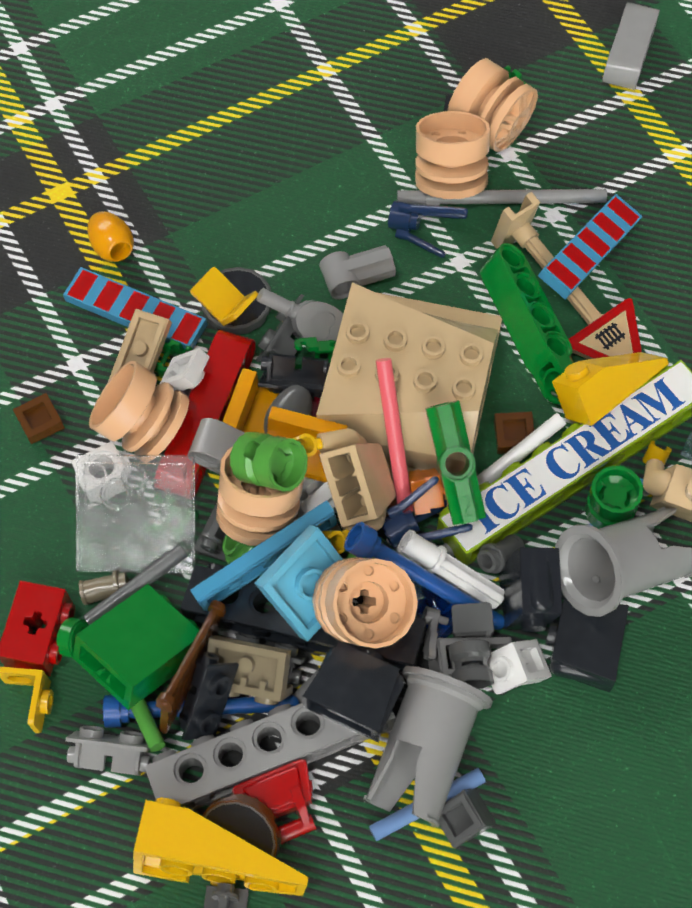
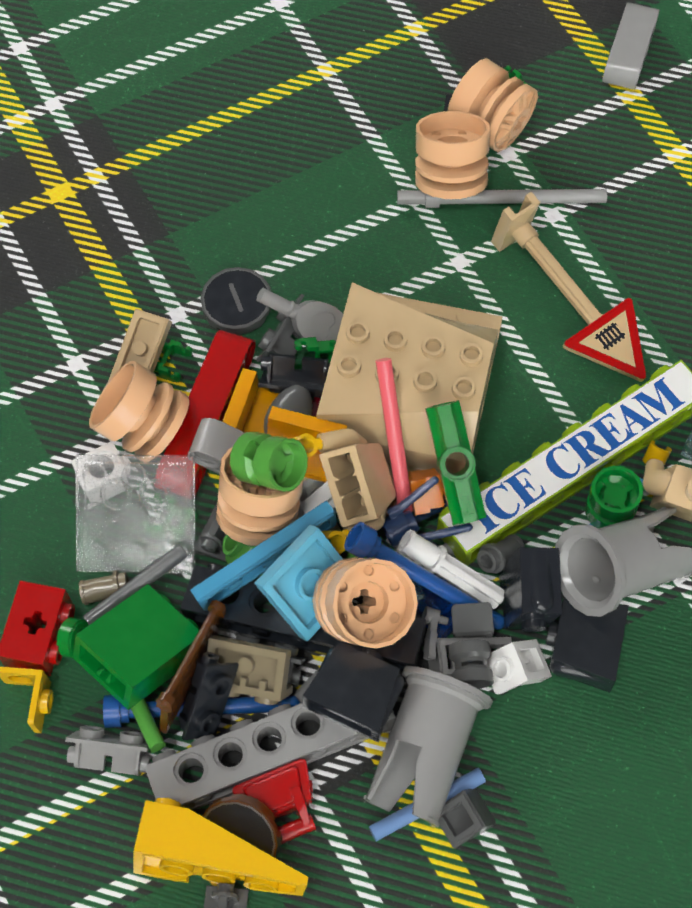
reddish brown plate [13,393,65,445] -> none
tile [63,267,207,349] -> none
light orange animal [87,211,134,262] -> none
white bracket [160,348,210,397] -> none
yellow bracket [190,267,258,326] -> none
light grey piece [319,245,396,299] -> none
dark blue plant [388,201,468,258] -> none
white bar [477,413,566,485] -> none
green piece [480,243,574,404] -> none
reddish brown plate [494,411,535,454] -> none
tile [538,194,643,300] -> none
yellow slope [552,352,669,426] -> none

